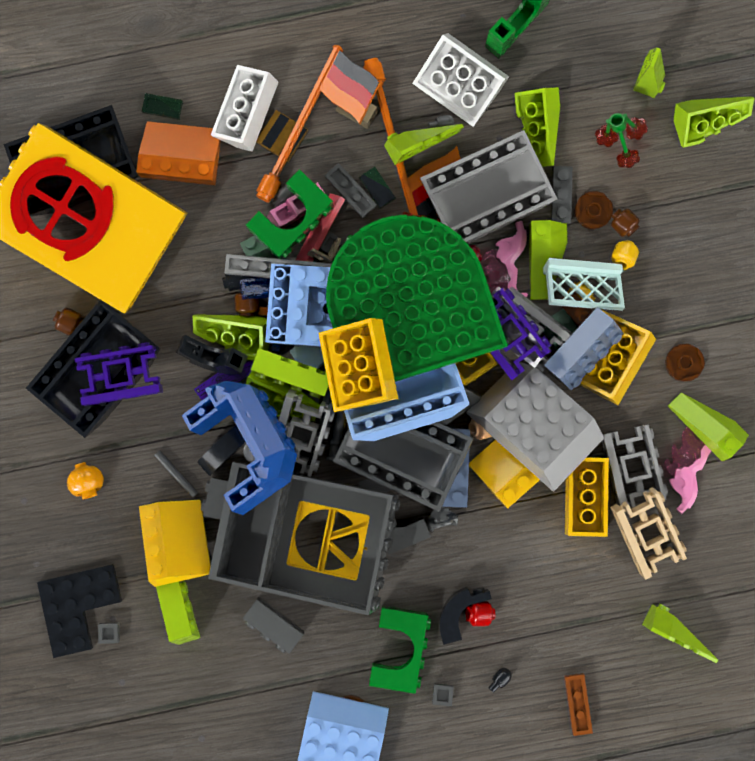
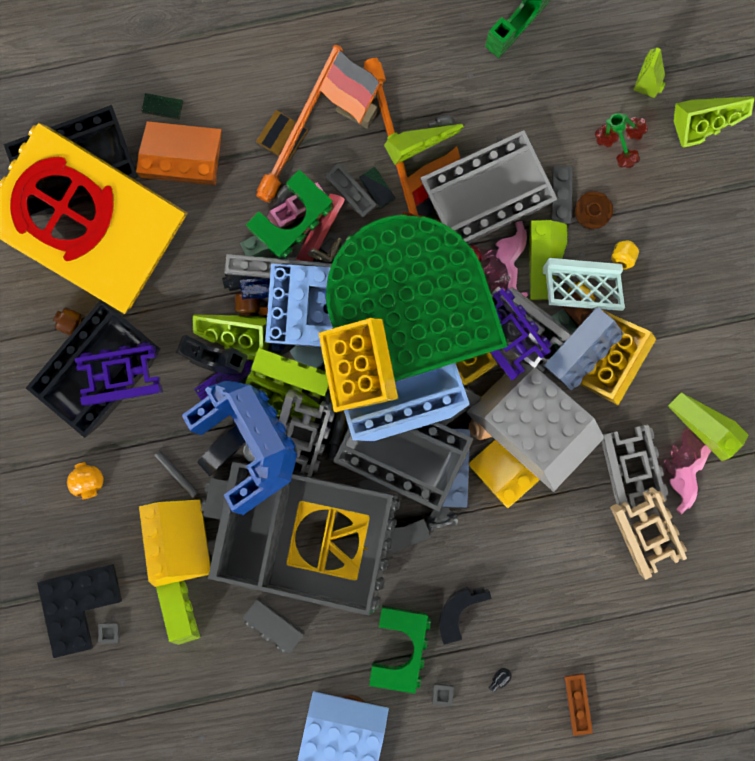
white slope [211,65,278,152] -> none
white slope [412,33,509,127] -> none
red head [465,601,496,626] -> none
lime wedge [515,87,560,167] -> none
yellow brick [565,457,609,537] -> none
reddish brown head [611,209,640,237] -> none
lime wedge [642,603,718,663] -> none
reddish brown tile [665,344,705,382] -> none

